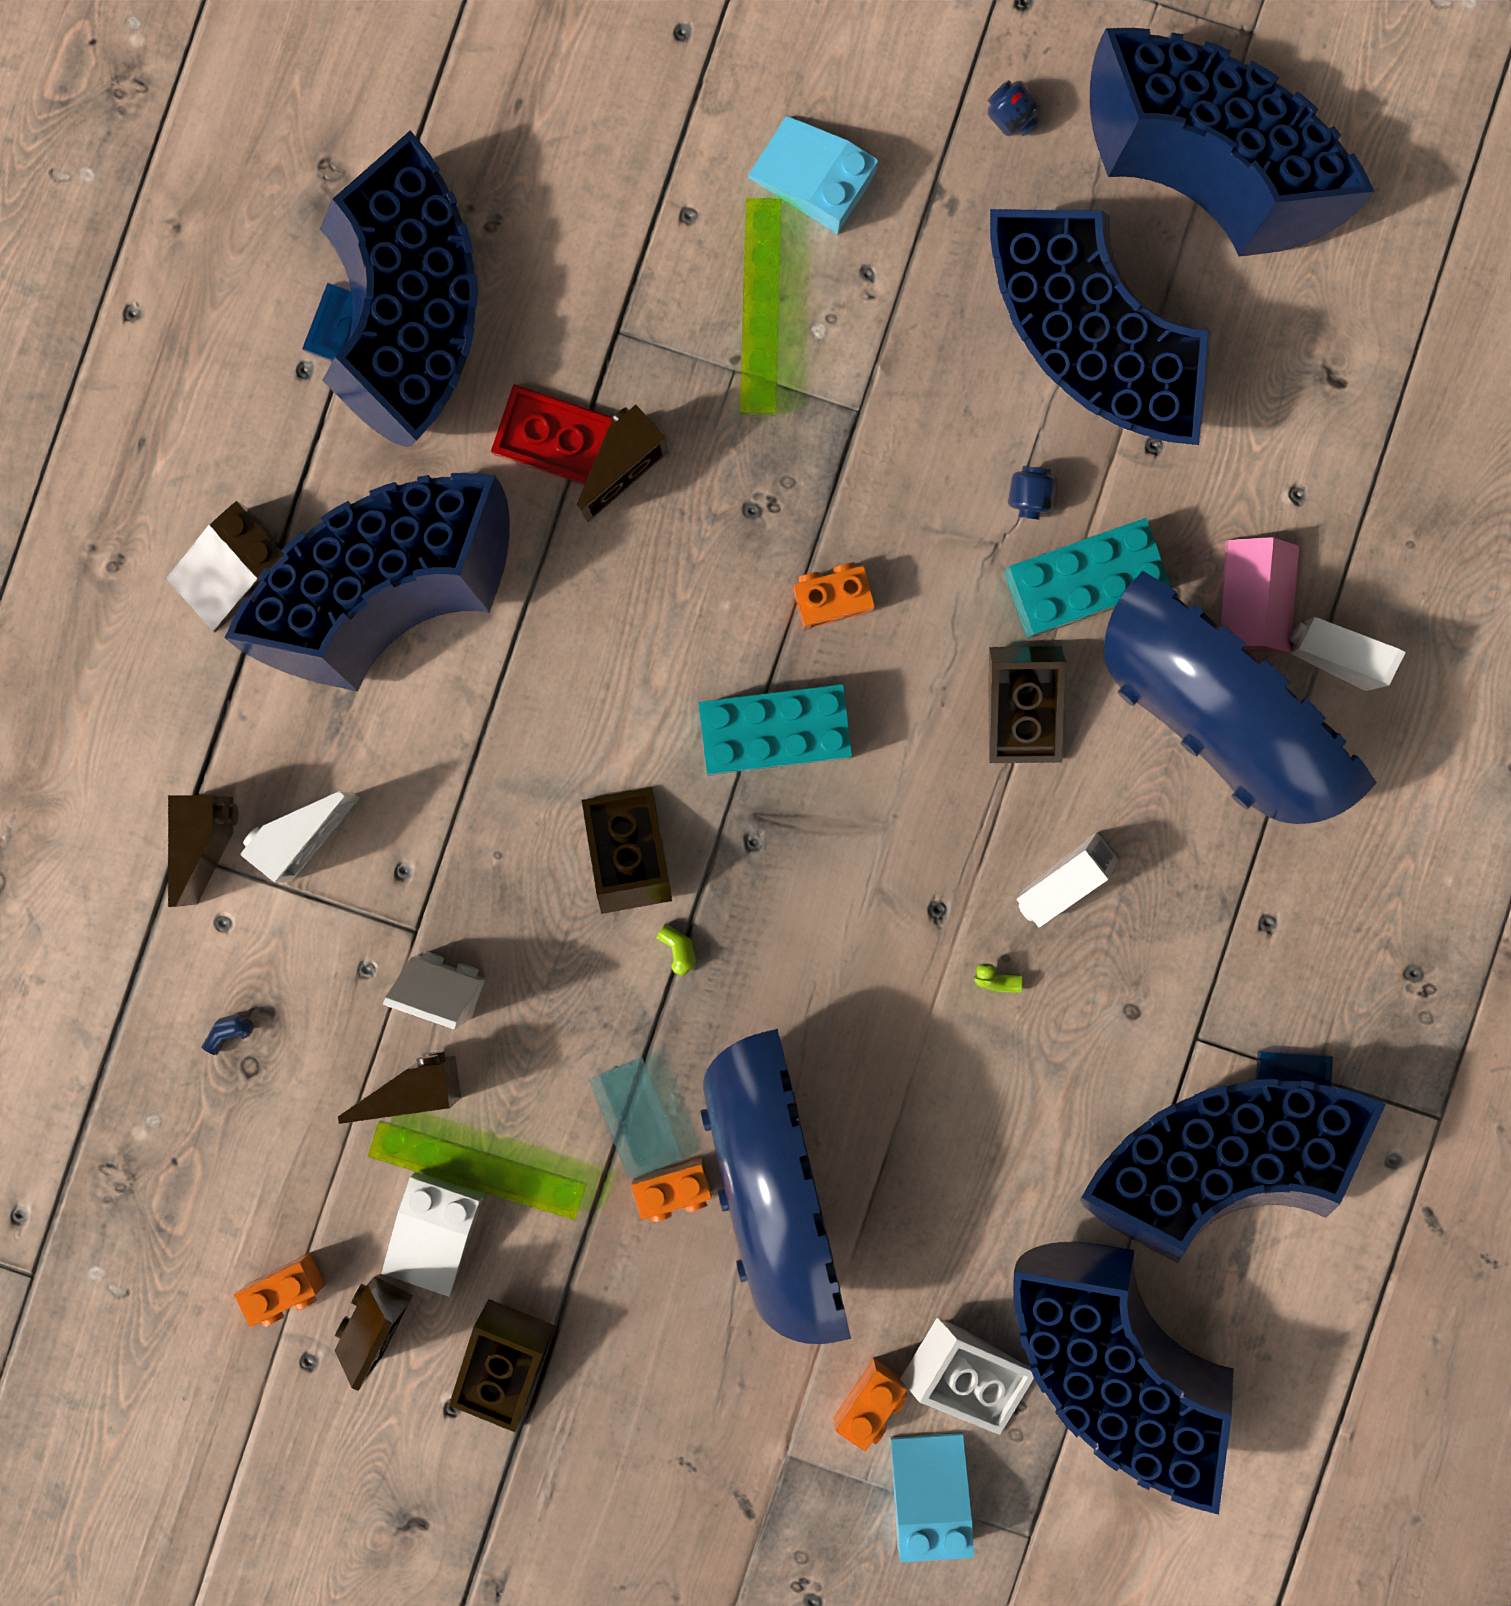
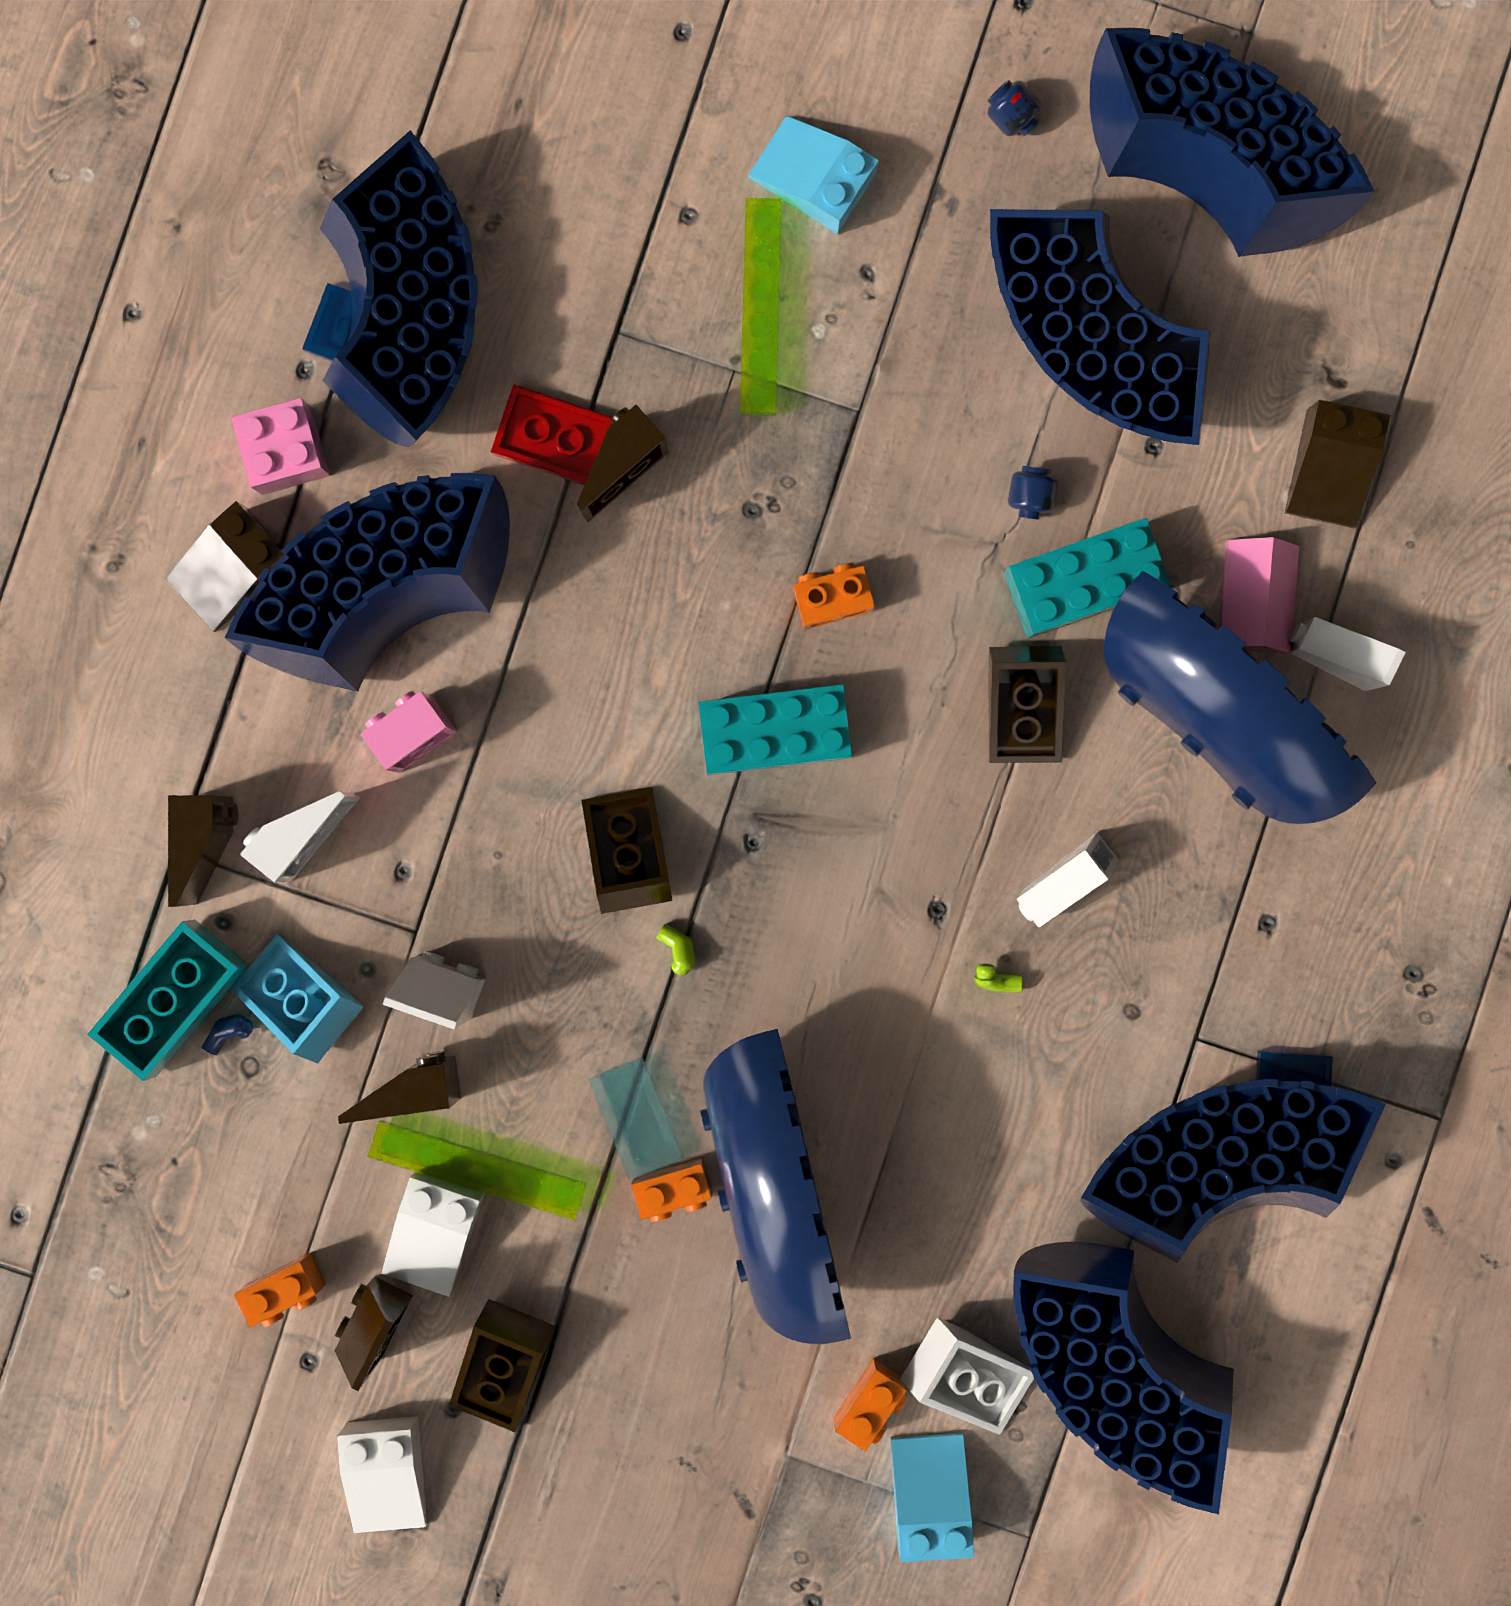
none -> teal brick [87,919,250,1081]
none -> bright pink brick [231,398,330,495]
none -> medium azure slope [231,934,363,1063]
none -> white slope [337,1416,427,1533]
none -> bright pink brick [360,691,458,773]
none -> dark brown slope [1284,400,1391,529]

